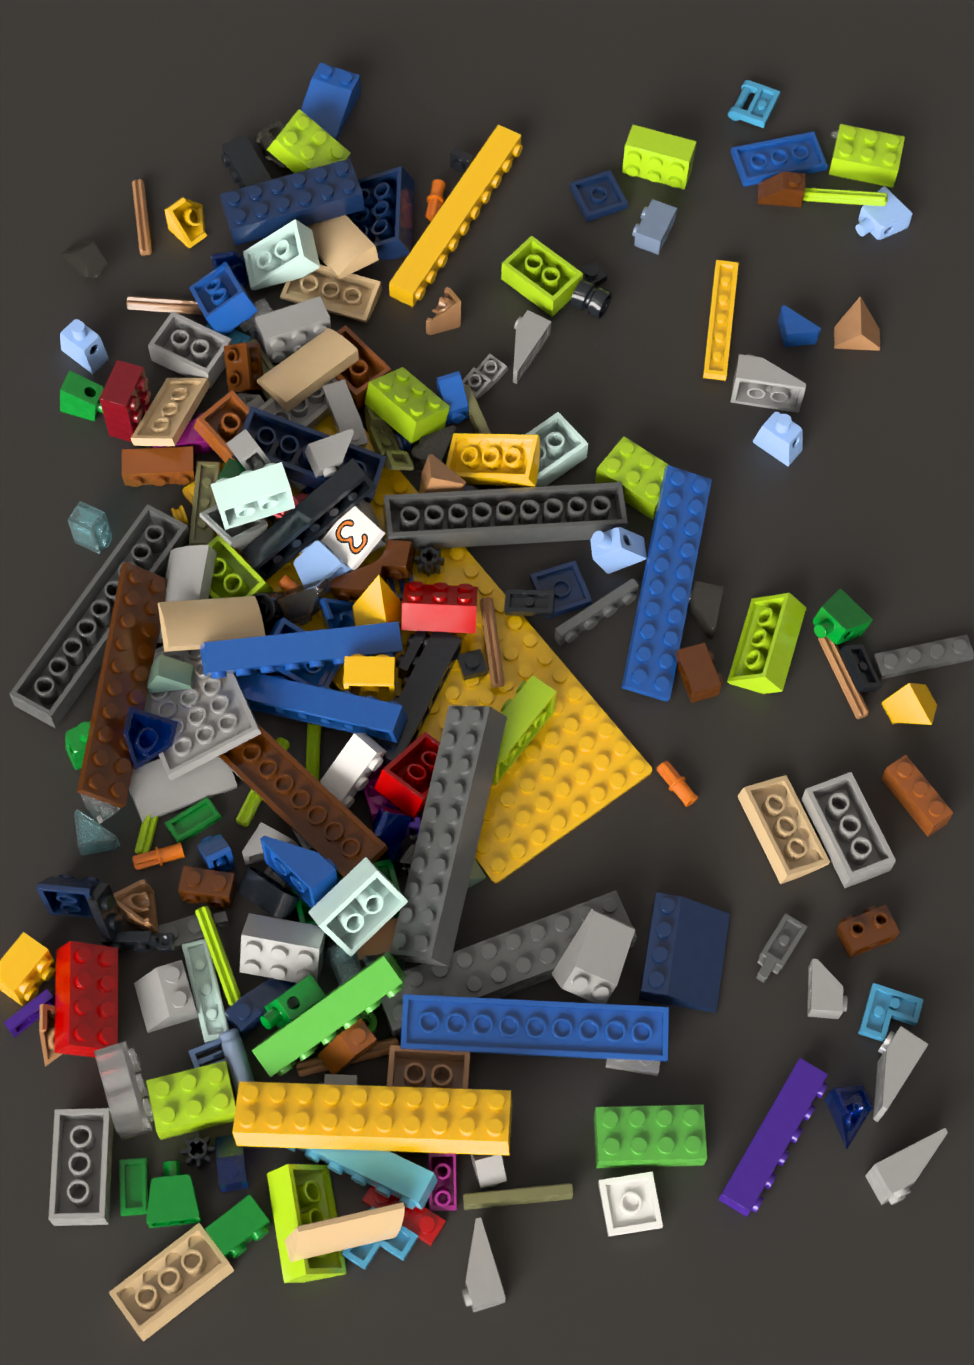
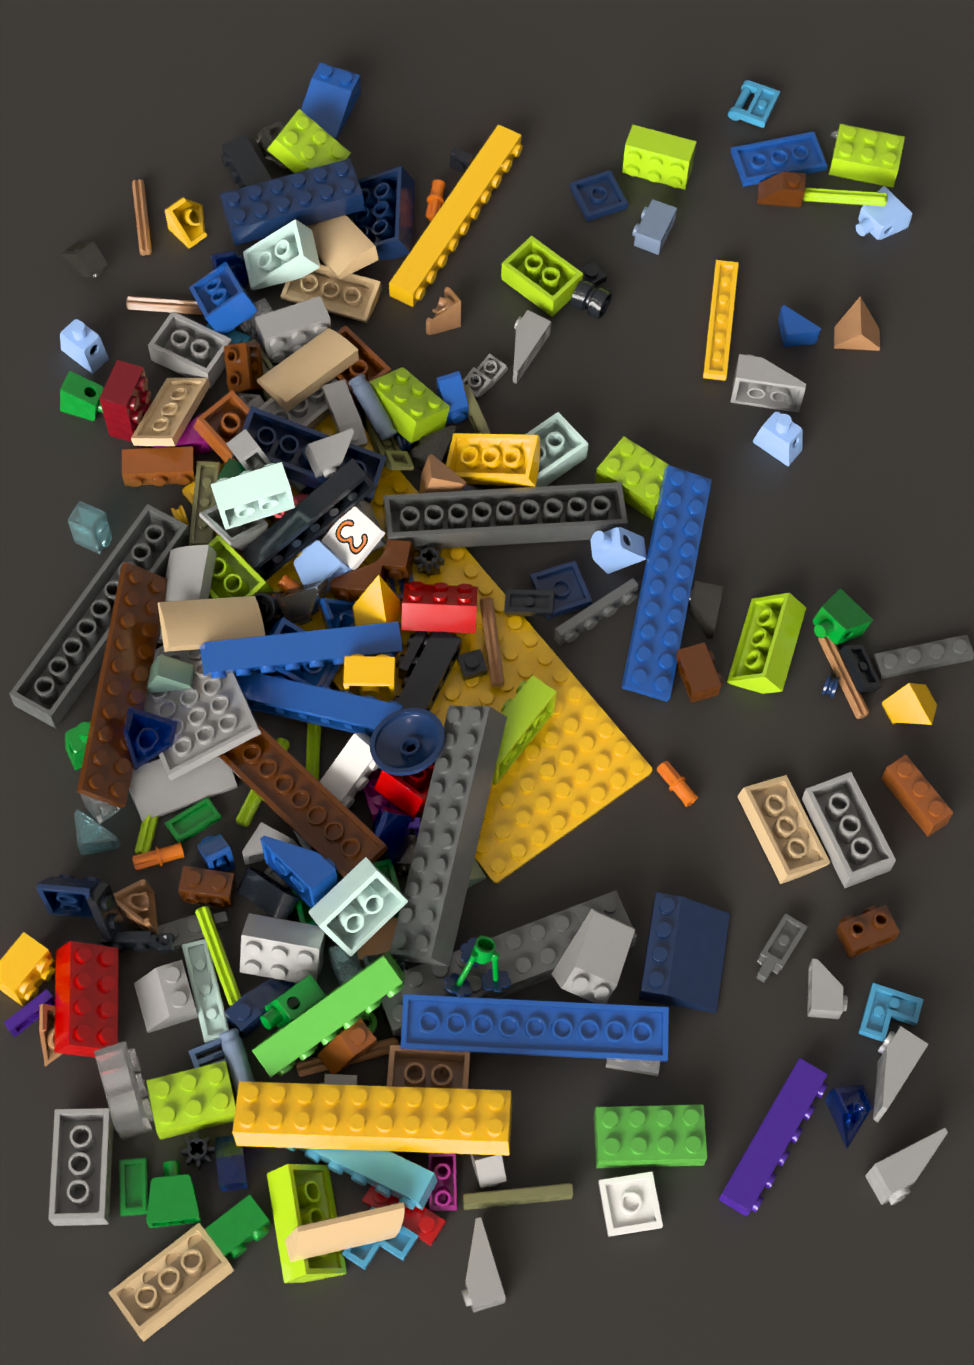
none -> sand blue axle [349,374,397,441]
none -> dark blue dish [370,708,446,776]
none -> plant [444,935,511,997]
none -> dark blue bush [821,674,840,698]

